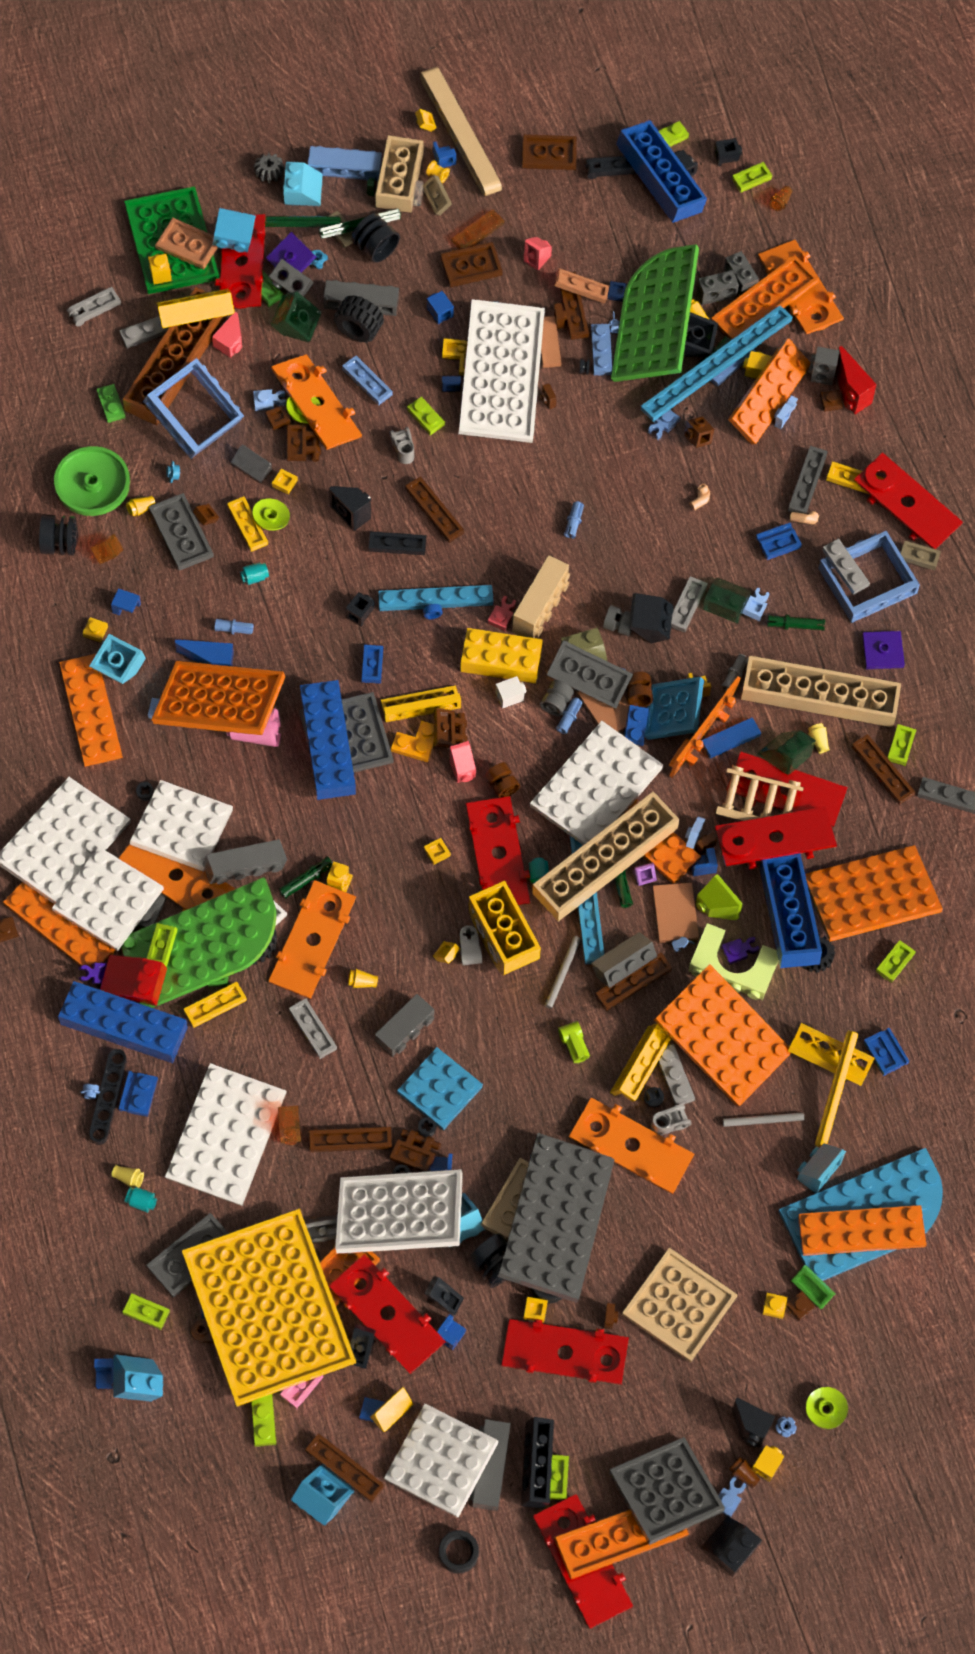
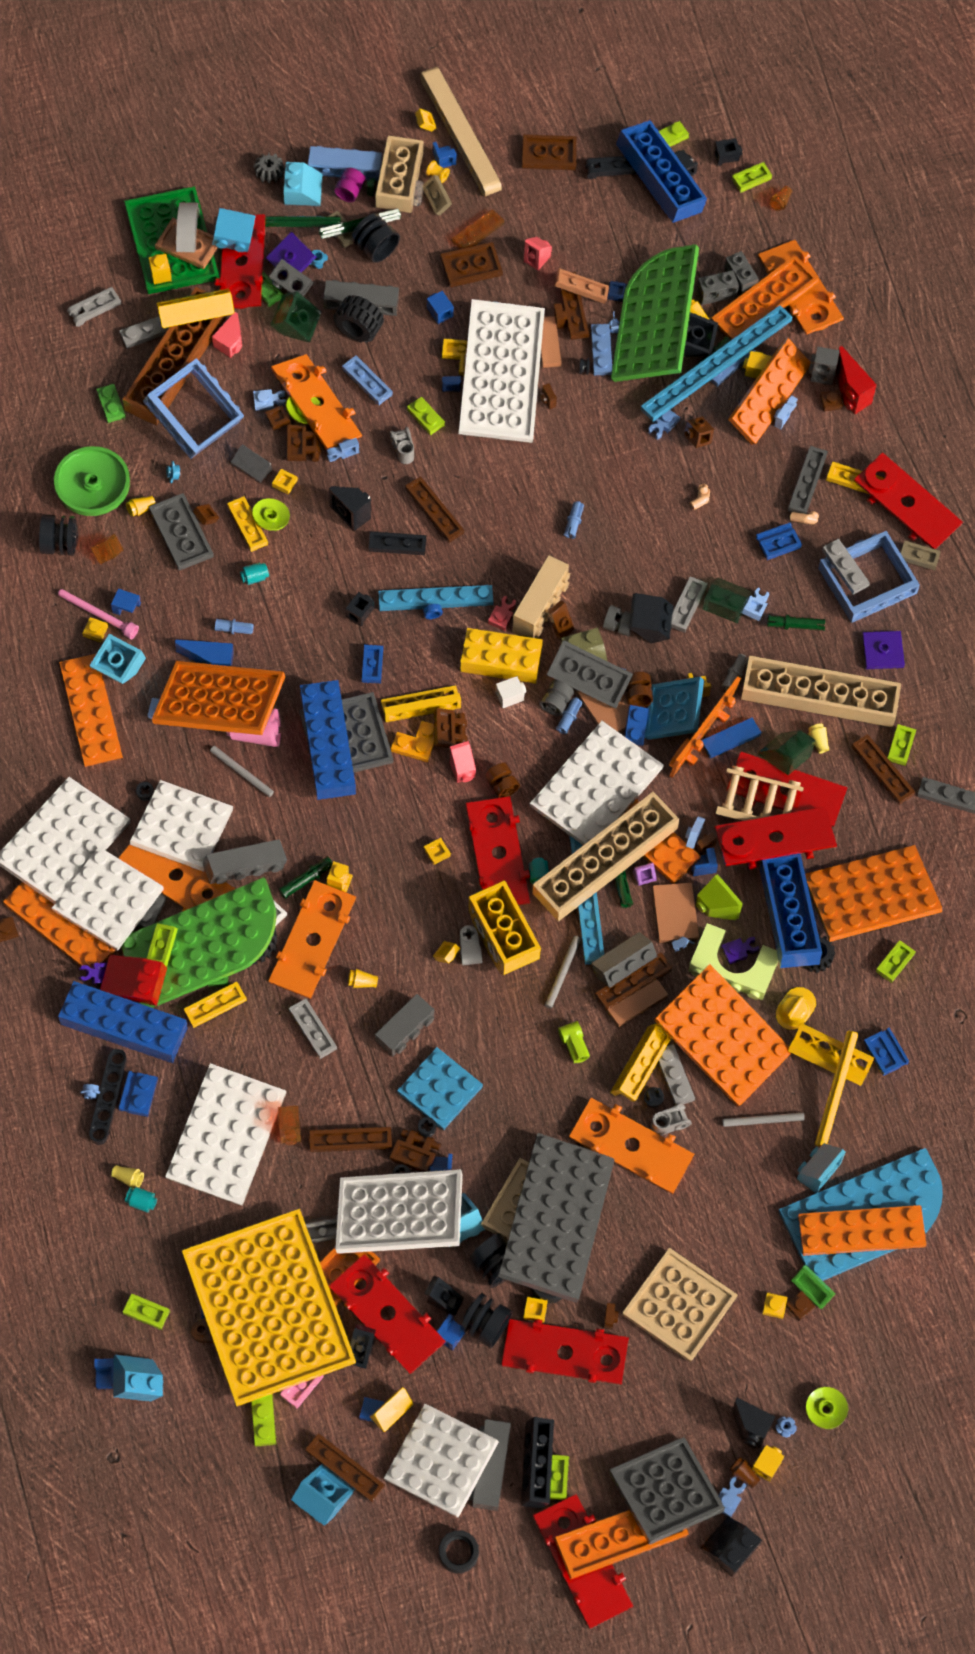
dark grey plate [146,1213,229,1298] -> none
none -> bright pink piece [58,589,139,639]
none -> light grey arch [176,202,200,253]
none -> light grey bar [210,746,274,797]
none -> medium blue plate [327,438,359,462]
none -> magenta wheel [334,168,365,202]
none -> black wheel [460,1293,513,1349]
none -> reddish brown plate [547,600,575,640]
none -> nougat tile [607,979,668,1028]
none -> yellow piece [776,987,816,1030]

